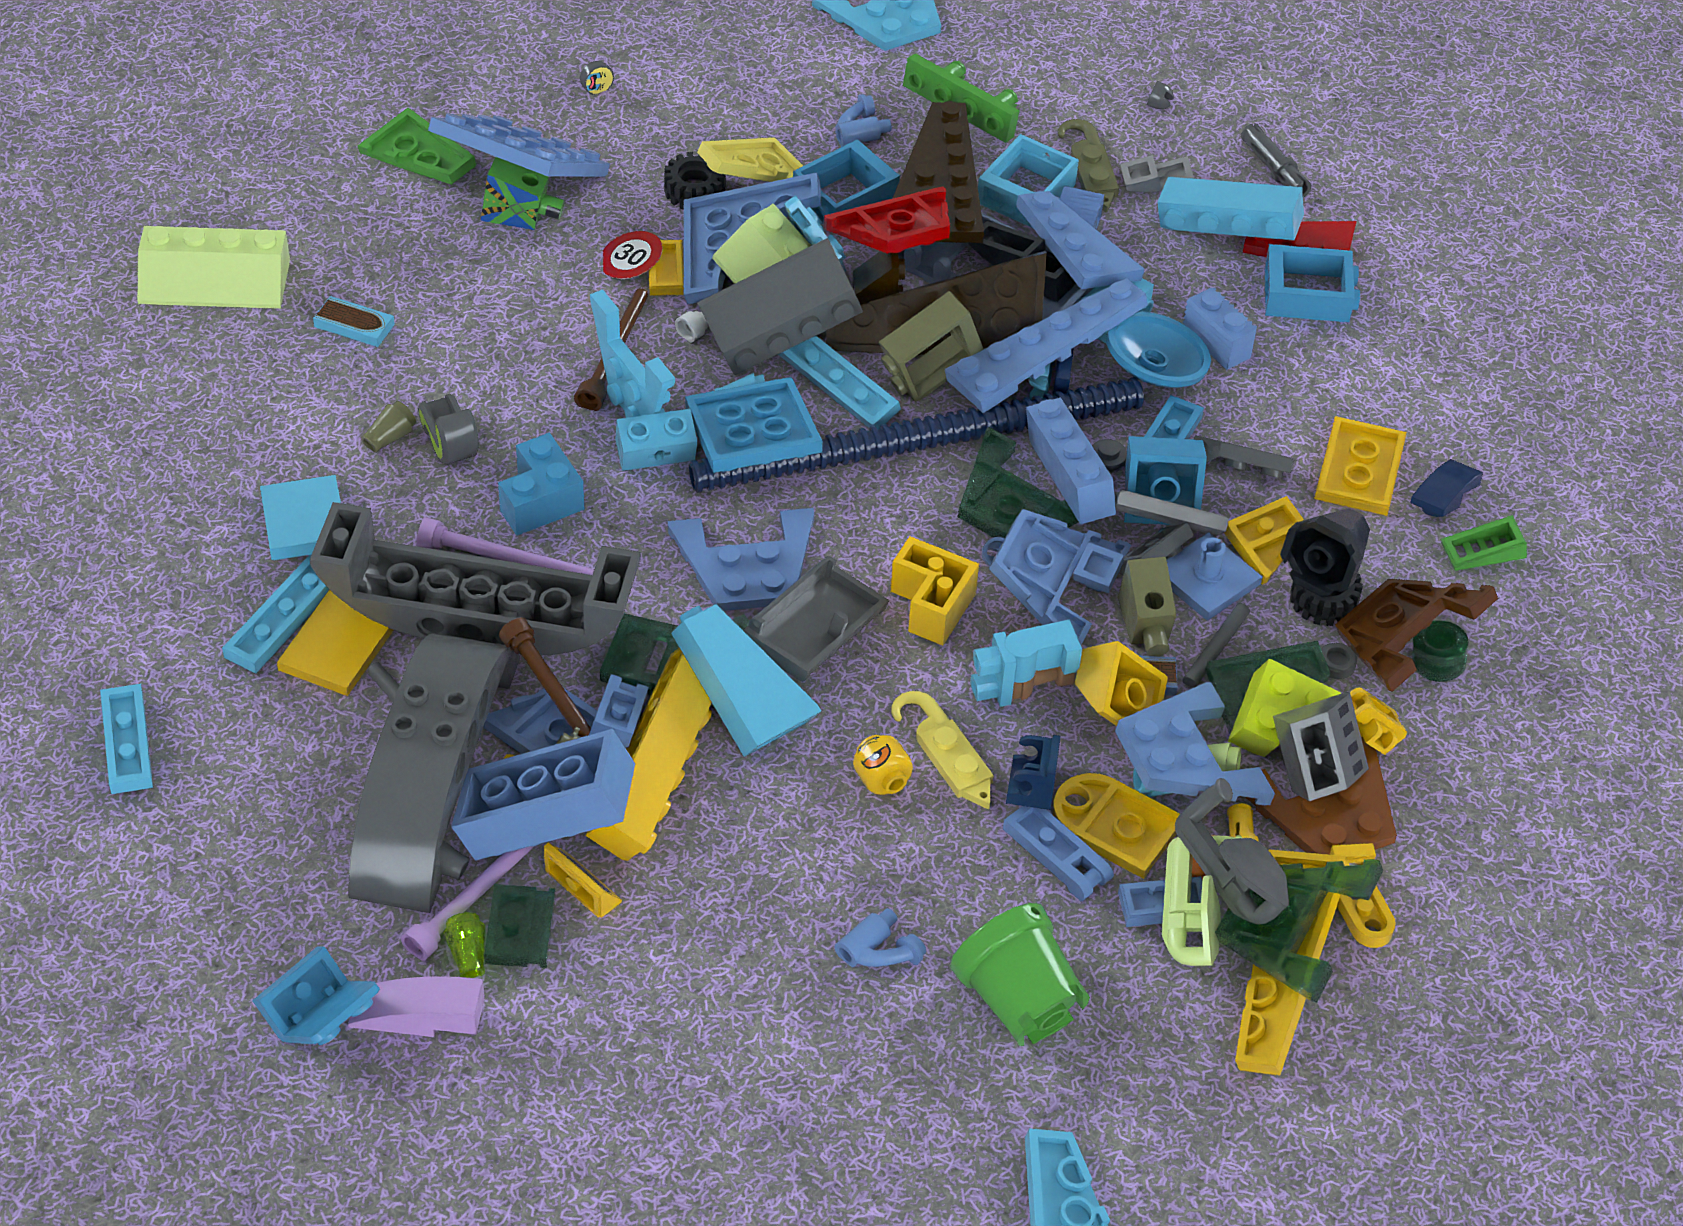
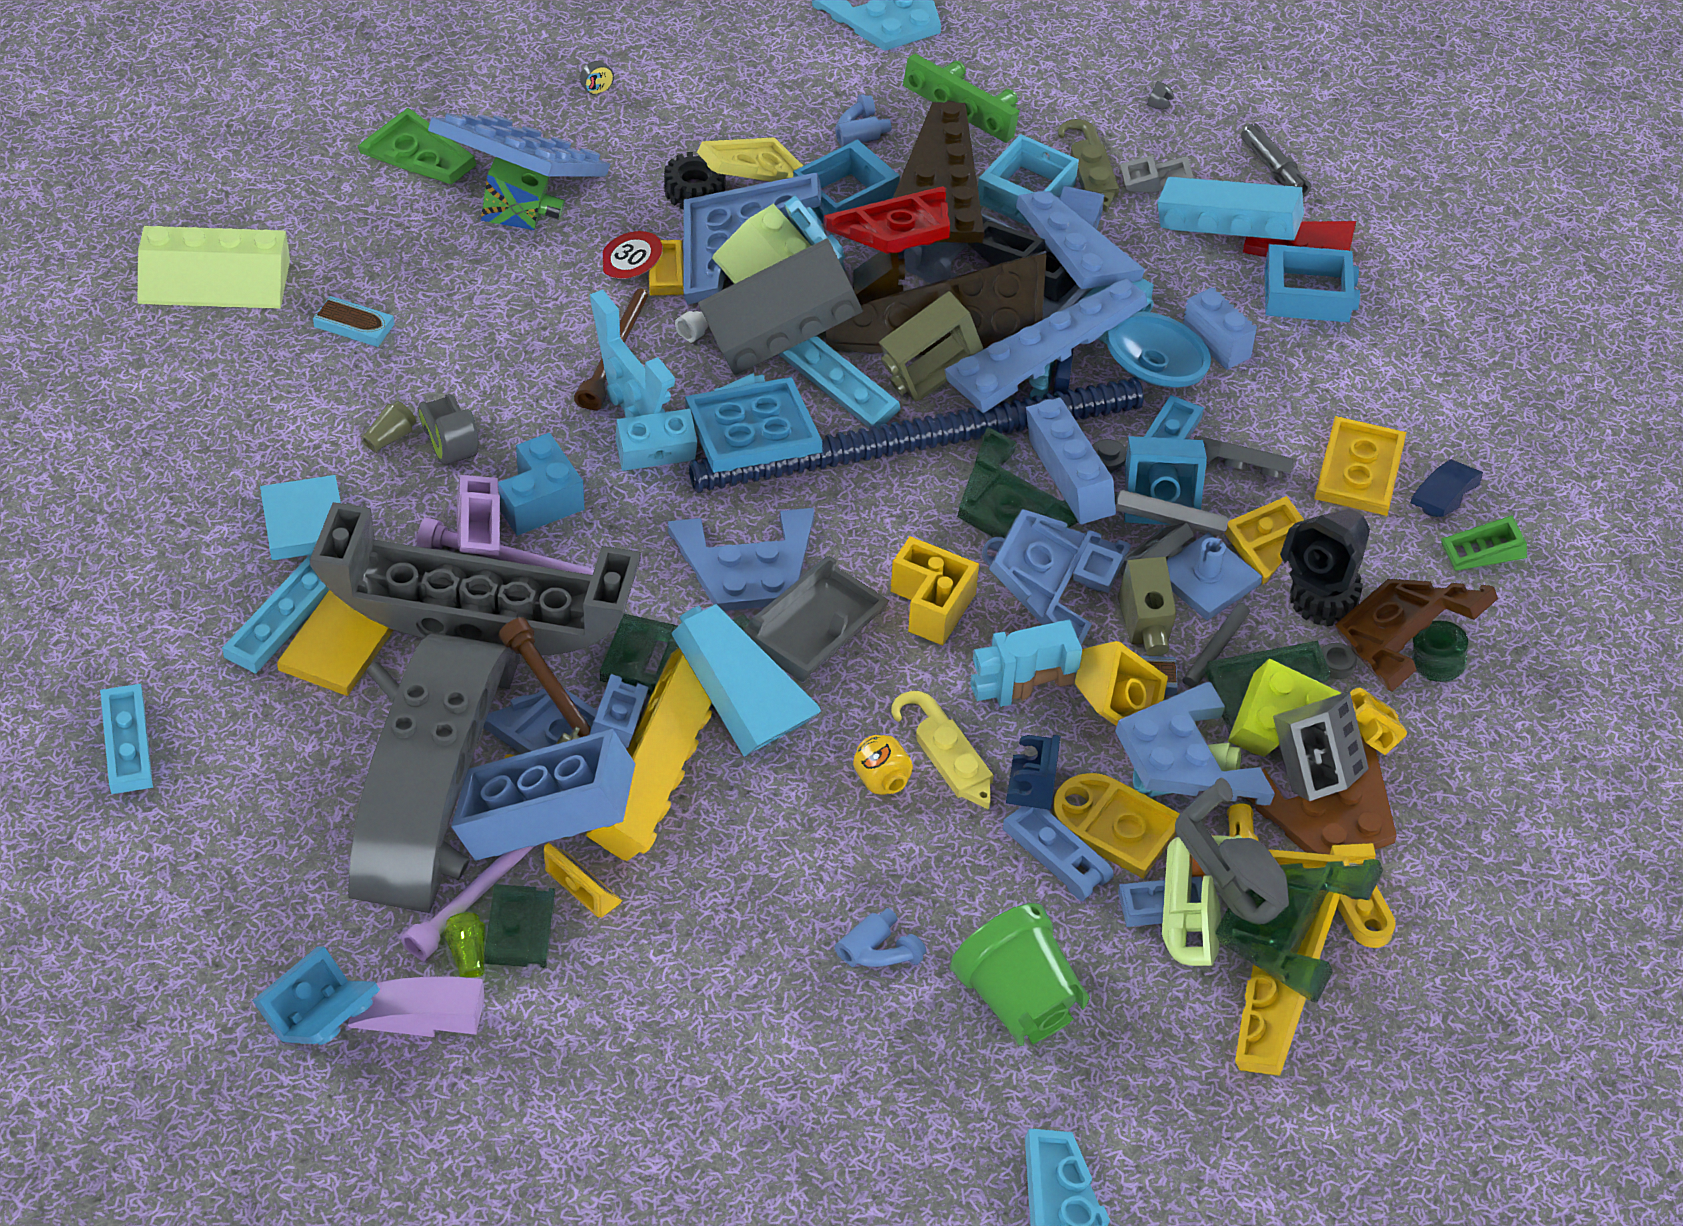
none -> lavender slope [457,475,500,556]

